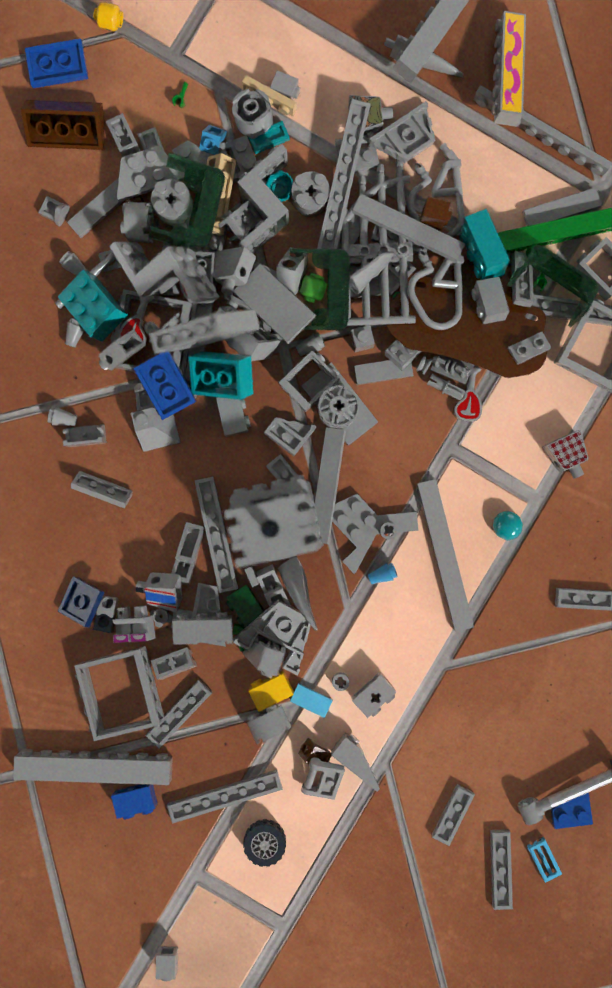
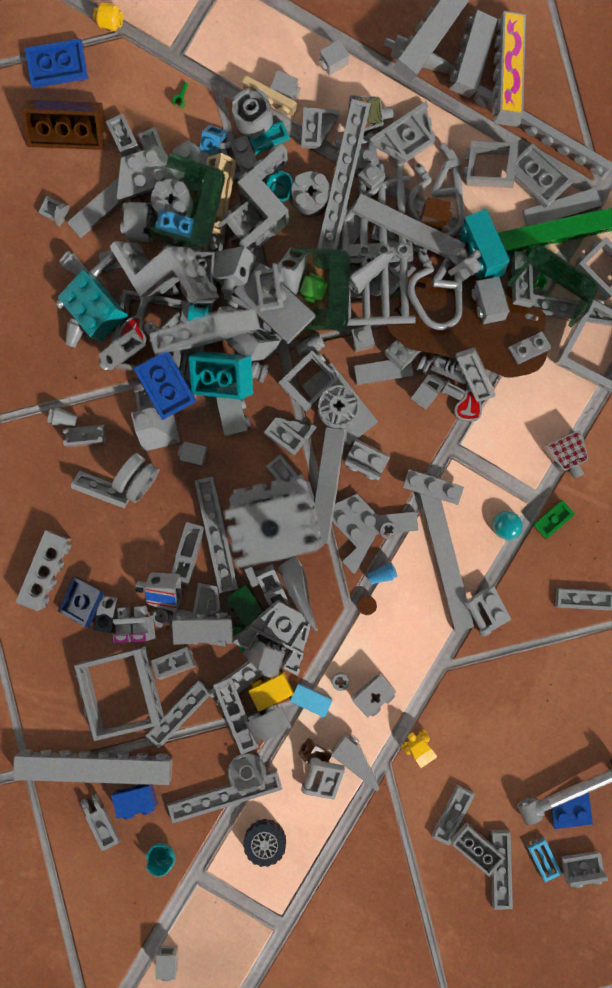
none -> light grey brick [16,530,71,611]
none -> light grey hinge [81,793,121,851]
none -> light grey wheel [112,453,160,503]
none -> teal hair [146,843,175,877]
none -> dark azure hips [155,209,194,239]
none -> light grey brick [178,441,208,466]
none -> teal bush [188,304,210,322]
none -> light grey hinge [209,660,262,706]
none -> light grey slope [213,677,259,755]
none -> light grey tile [228,753,266,793]
none -> light grey wheel [252,361,270,383]
none -> light grey bracket [255,263,287,311]
none -> light grey wing [301,107,340,149]
none -> light grey brick [318,39,349,76]
none -> light grey bracket [344,439,390,480]
none -> reddish brown tile [357,596,377,615]
none -> light grey plate [358,162,385,190]
none -> yellow piece [401,729,437,768]
none -> light grey plate [403,469,464,505]
none -> light grey brick [411,374,444,410]
none -> light grey hips [448,247,482,281]
none -> light grey brick [449,10,498,98]
none -> light grey piece [450,822,505,877]
none -> light grey tile [456,347,496,402]
none -> light grey window [463,141,518,188]
none -> light grey plate [464,586,511,637]
none -> light grey tile [505,143,574,208]
none -> green plate [533,500,575,539]
none -> light grey bracket [561,850,608,888]

